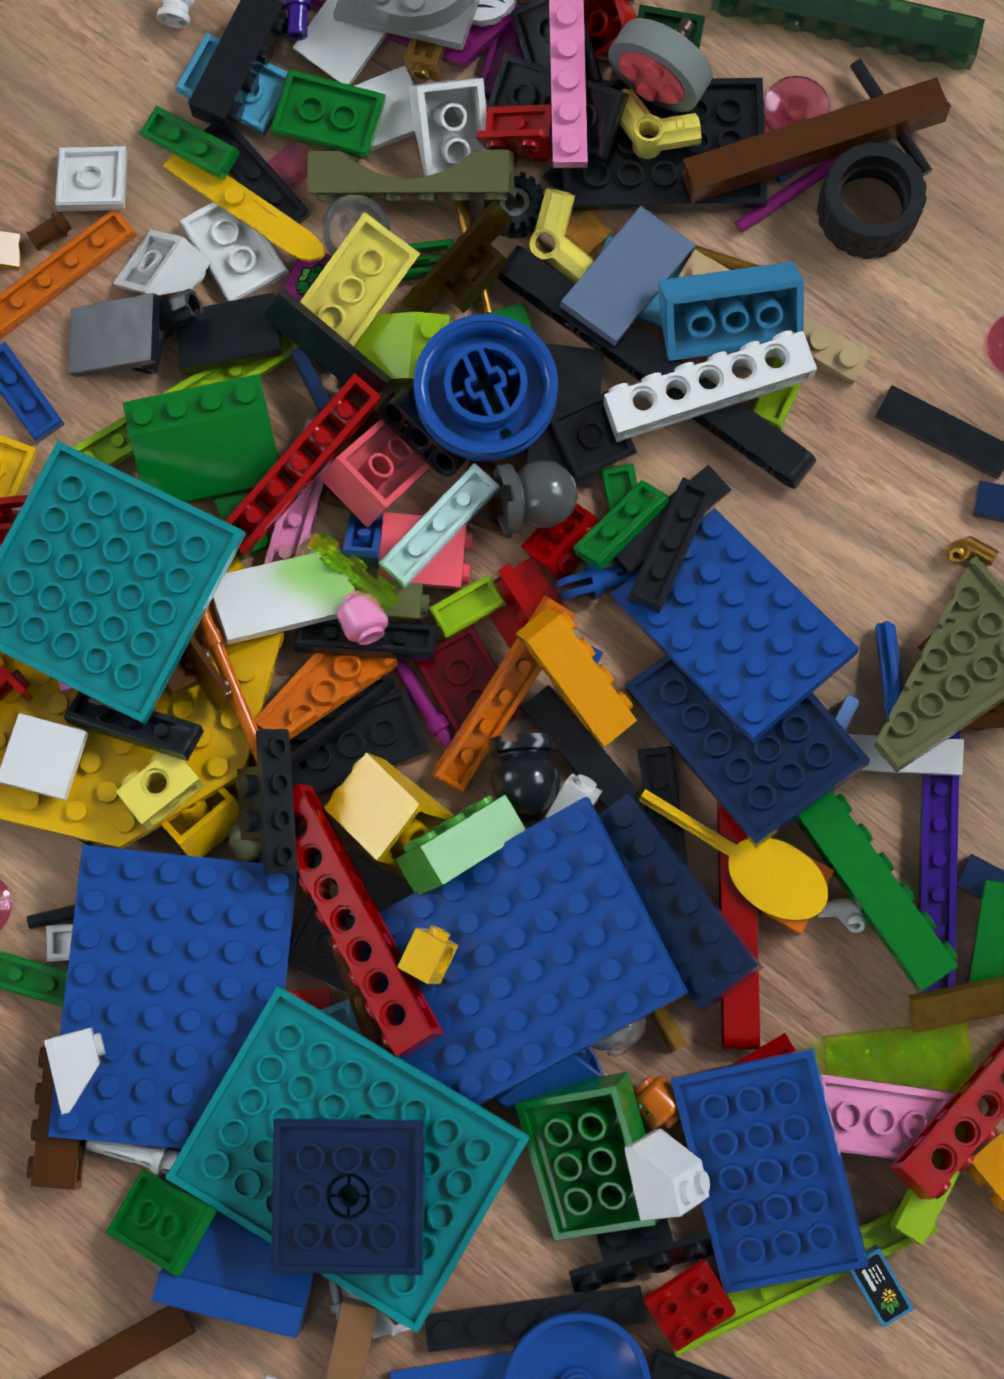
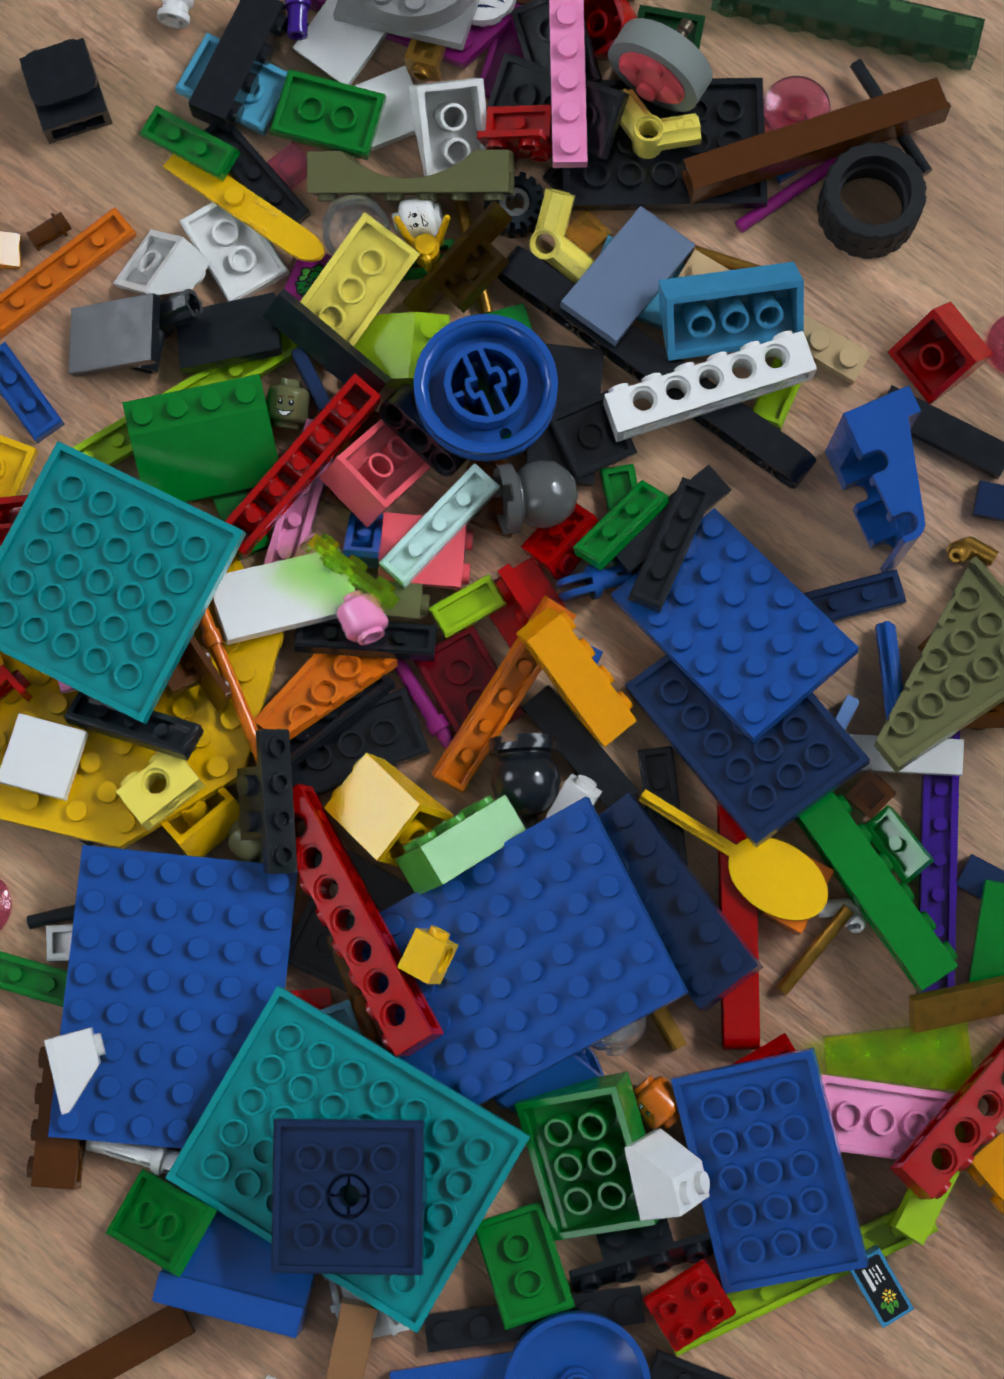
white tile [55,146,128,212] -> none
none -> black brick [19,38,113,144]
none -> olive head [266,378,312,430]
none -> white head [393,197,443,238]
none -> yellow plant [393,215,450,271]
none -> green tile [475,1201,575,1331]
none -> pearl gold bar [776,904,854,996]
none -> dark blue tile [803,569,907,623]
none -> blue panel [825,385,925,572]
none -> reddish brown tile [845,768,897,819]
none -> green plate [864,805,935,883]
none -> red slope [888,302,994,404]

